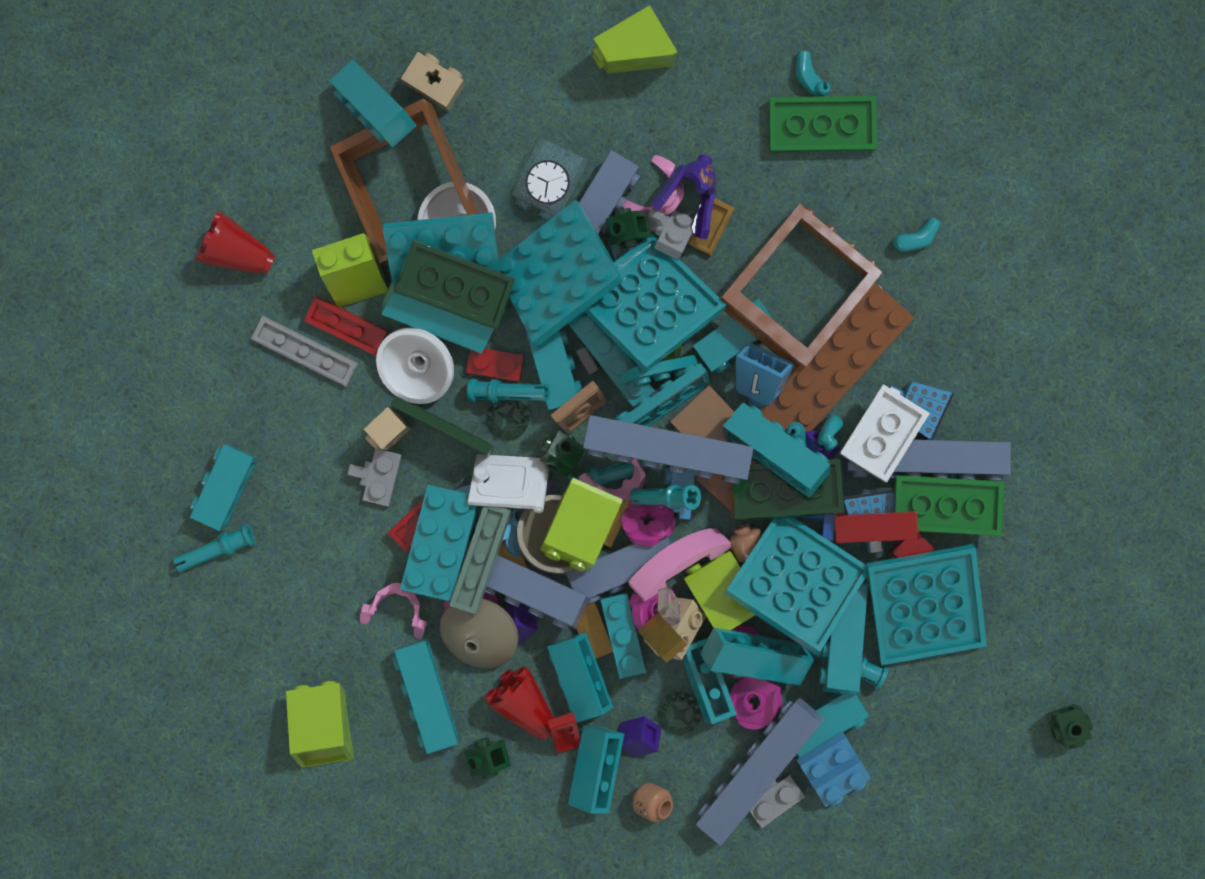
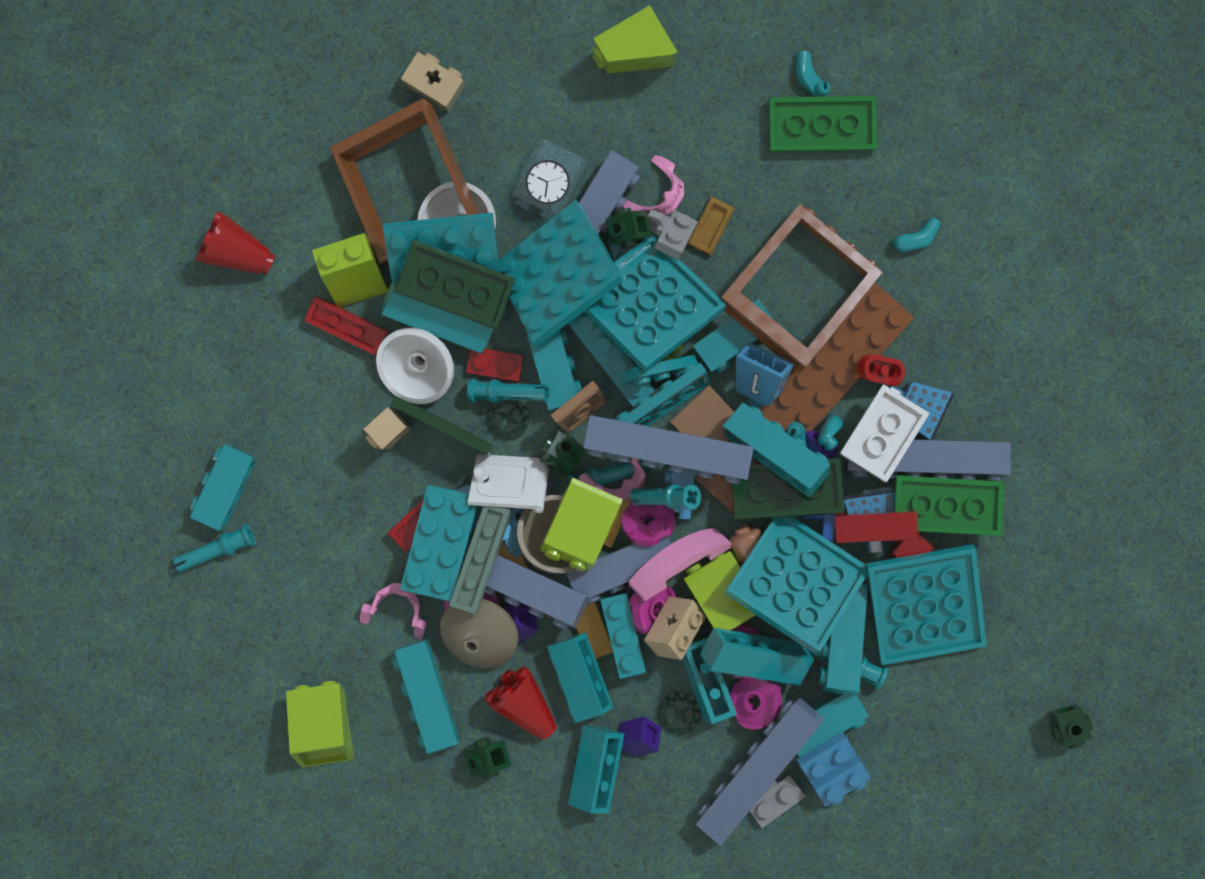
light grey tile [251,315,359,387] -> none
teal brick [329,59,417,148] -> none
light grey hinge [347,449,402,507] -> none
red plate [547,712,581,754] -> none
dark grey tile [576,347,598,376] -> none
nougat head [633,782,673,823] -> none
pearl gold tile [638,613,687,663] -> none
dark purple piece [650,155,716,239] -> none
clear tile [658,587,681,626] -> none
none -> red plate [858,354,905,386]

